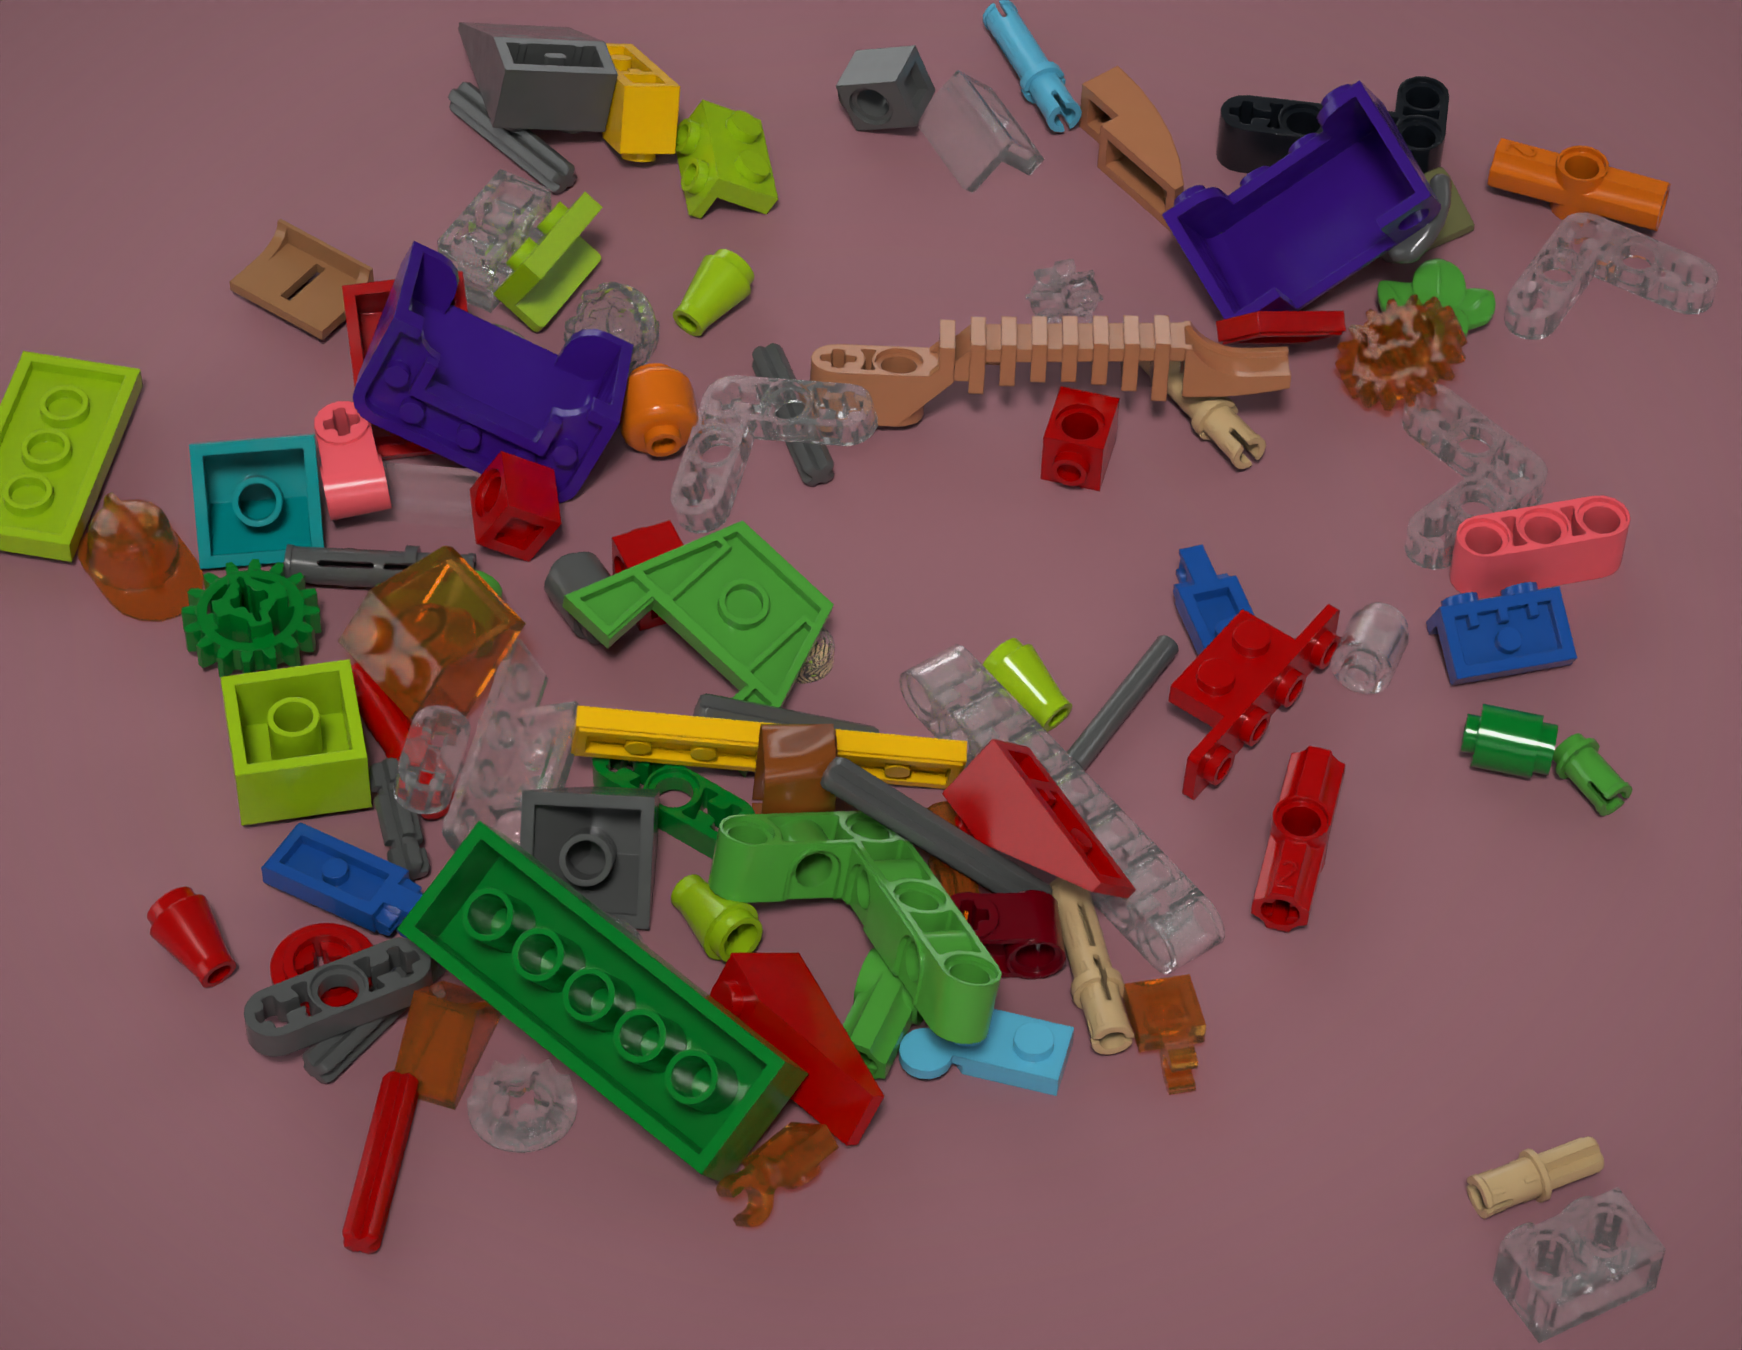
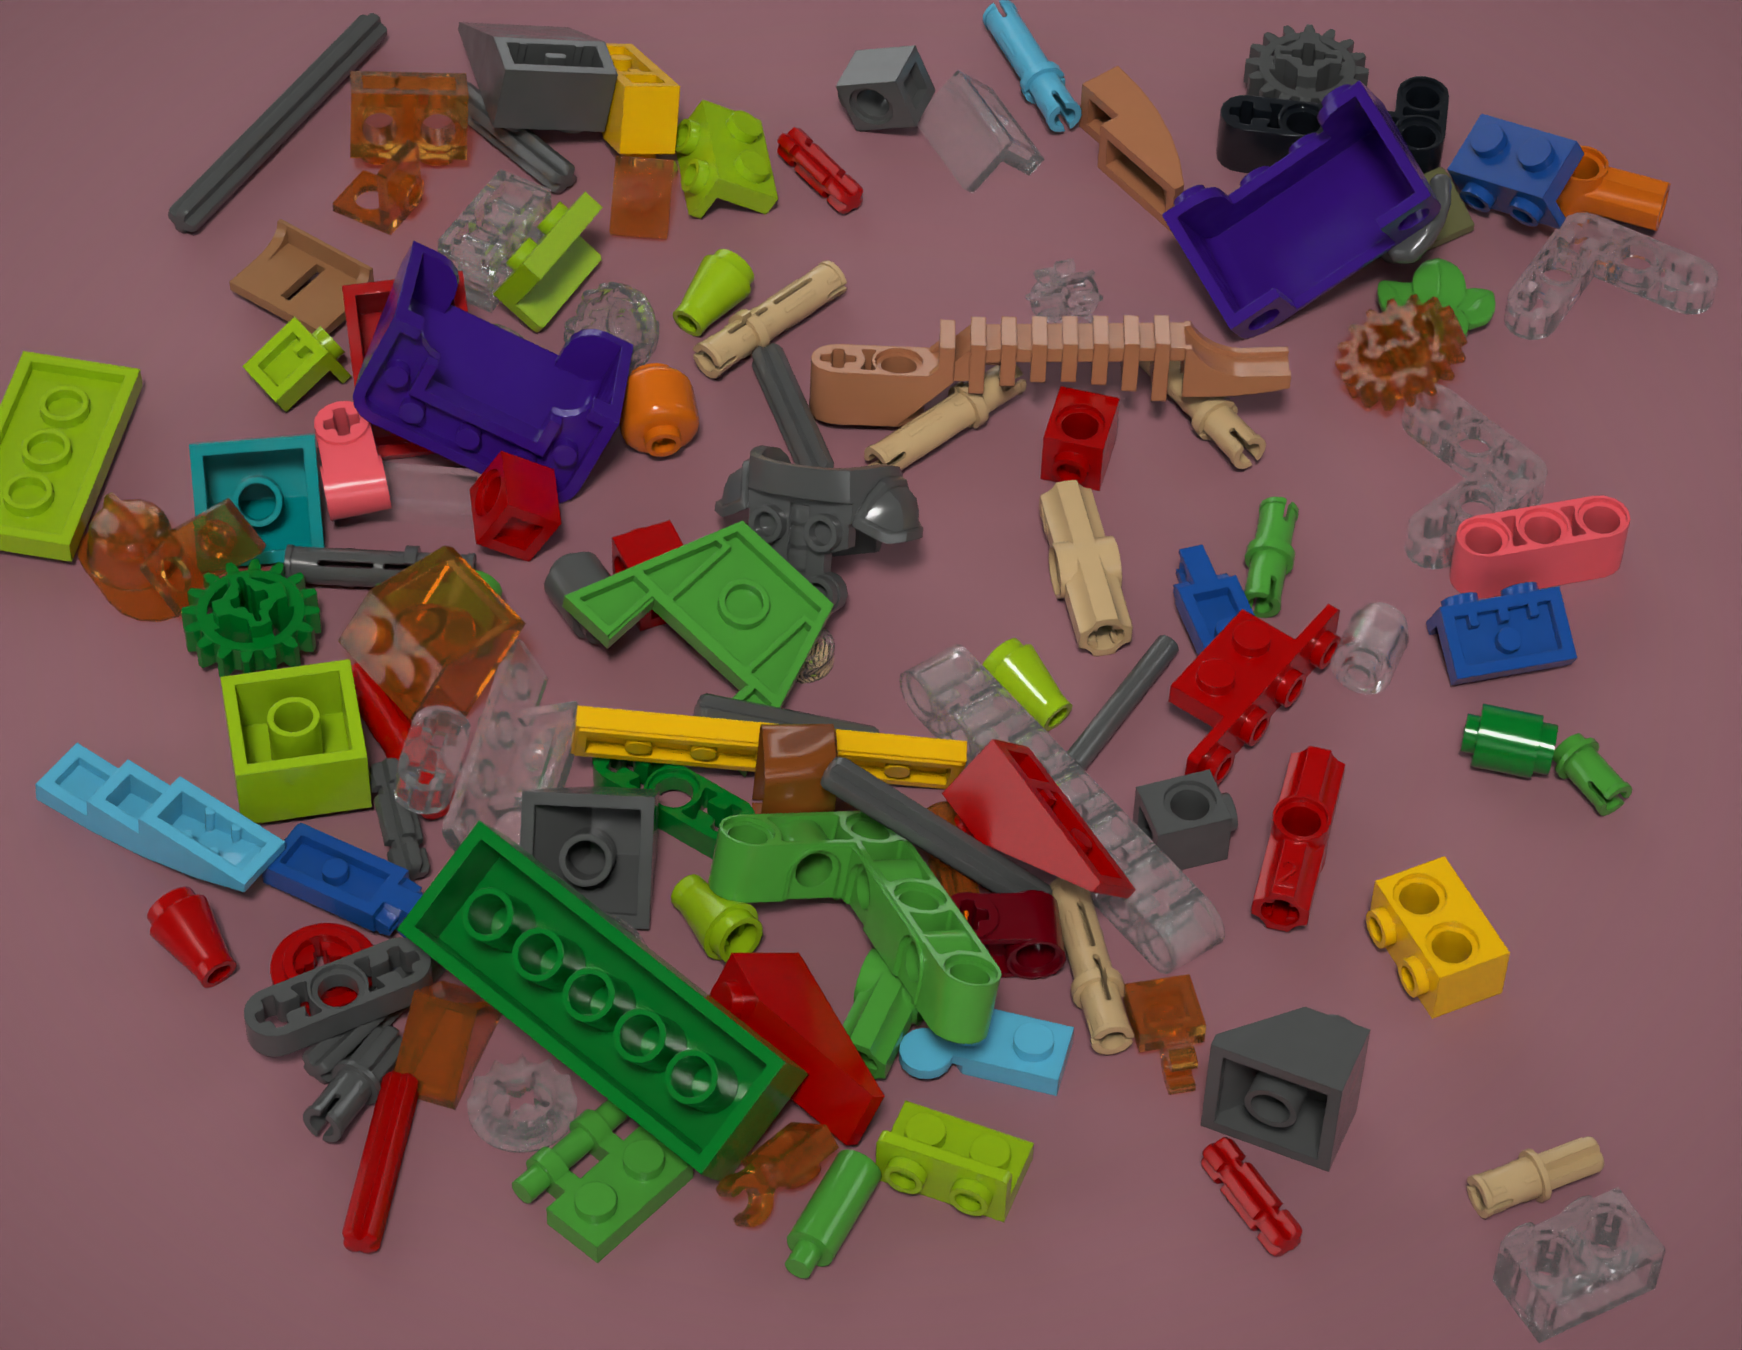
clear beam [670,375,878,534] -> none
red tile [1216,311,1346,345] -> none
none -> medium azure slope [35,743,285,892]
none -> clear orange bracket [140,498,266,616]
none -> dark grey axle [168,13,387,234]
none -> lime bracket [242,316,351,412]
none -> dark grey axle [303,1025,408,1143]
none -> clear orange bracket [332,140,424,235]
none -> clear orange brick [349,71,469,166]
none -> bright green plate [512,1099,693,1263]
none -> clear orange bracket [609,155,679,240]
none -> tan pin [693,260,847,378]
none -> dark grey piece [714,445,923,613]
none -> red axle [777,127,863,214]
none -> bright green cylinder [785,1149,882,1279]
none -> tan pin [864,365,1026,471]
none -> lime bracket [876,1100,1034,1222]
none -> tan piece [1039,480,1133,656]
none -> dark grey brick [1132,769,1238,877]
none -> dark grey slope [1200,1007,1370,1172]
none -> red axle [1201,1137,1303,1257]
none -> dark grey gear [1244,24,1369,103]
none -> bright green pin [1244,496,1299,618]
none -> yellow brick [1366,856,1510,1019]
none -> blue bracket [1447,113,1584,229]

